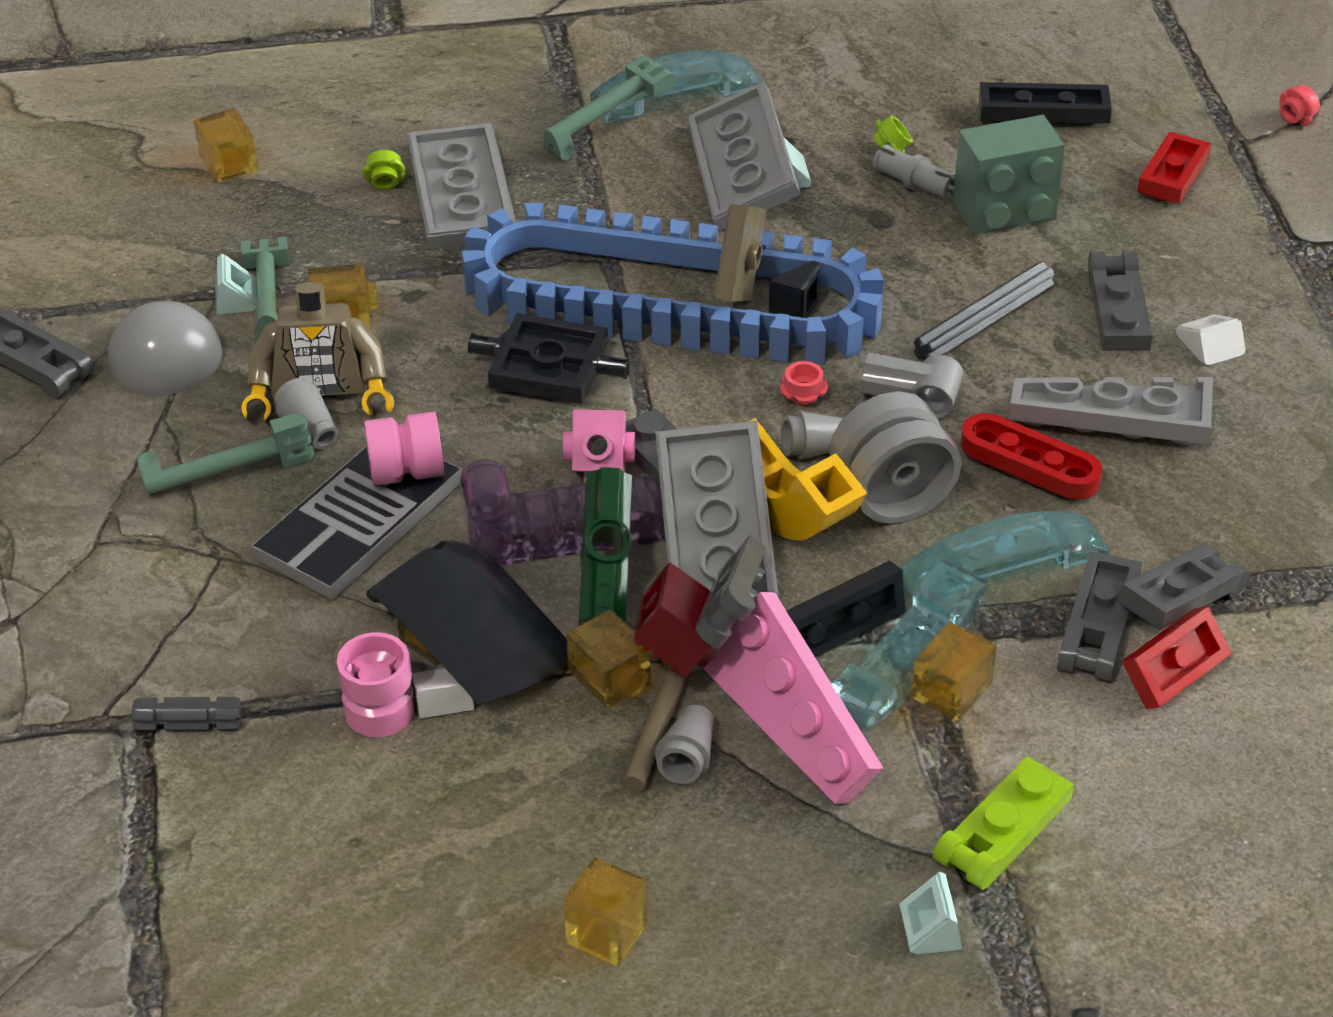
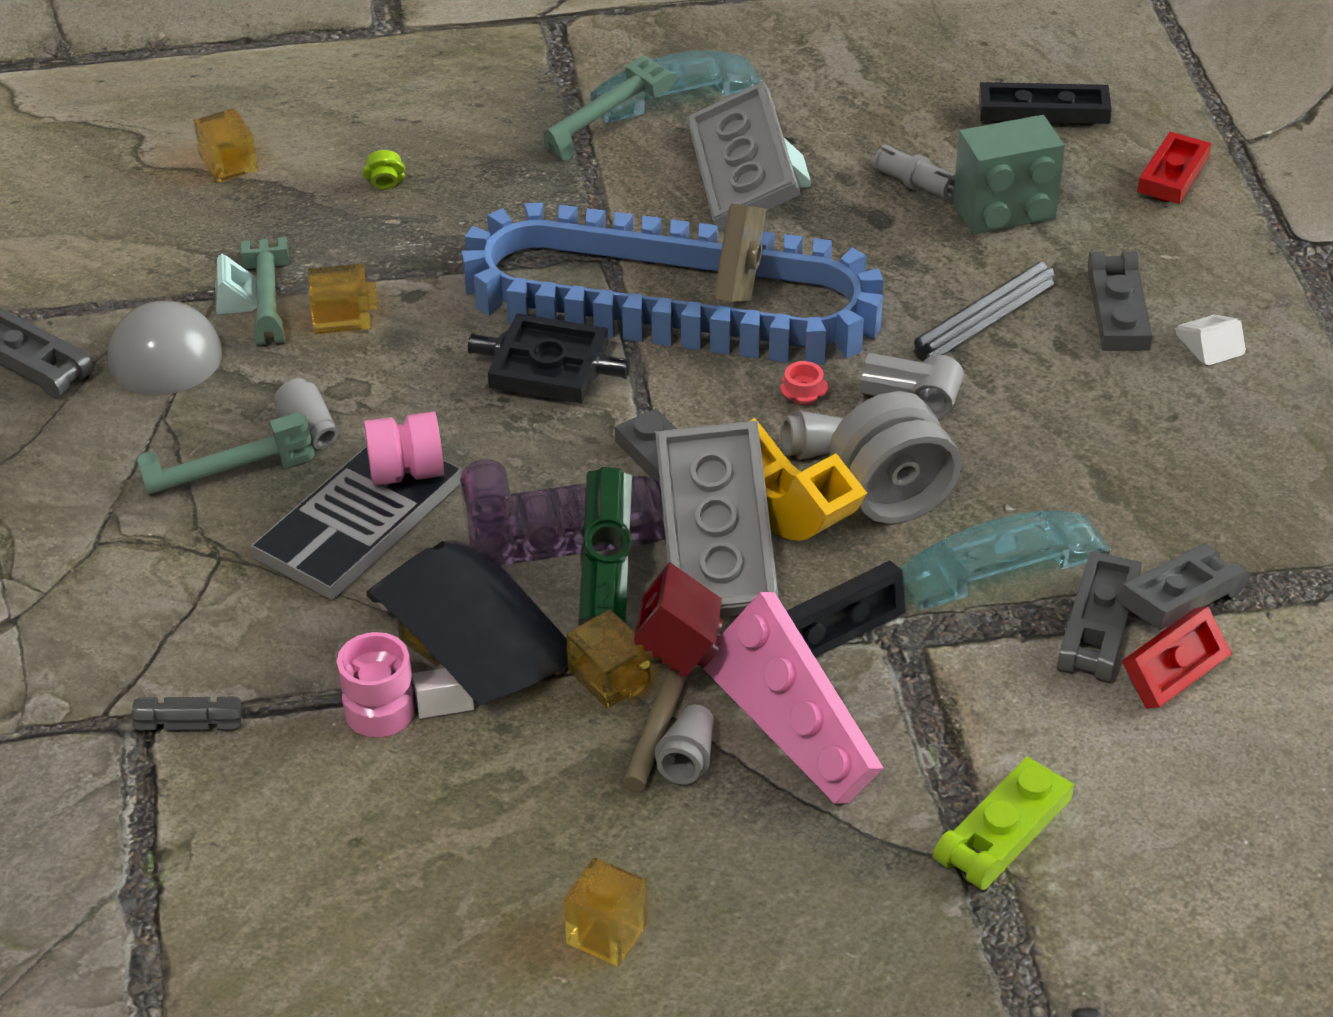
dark tan torso [241,282,394,422] -> none
light grey tile [406,123,516,250] -> none
bright pink brick [563,410,635,482] -> none
dark grey plate [695,535,766,648] -> none
black slope [769,261,821,318] -> none
clear light blue slope [832,558,988,730] -> none
lime plate [873,115,913,153] -> none
light aqua slope [899,872,963,955] -> none
clear yellow brick [911,621,997,722] -> none
red plate [961,413,1102,500] -> none
light grey wing [1008,377,1213,445] -> none
coral plate [1279,85,1320,126] -> none

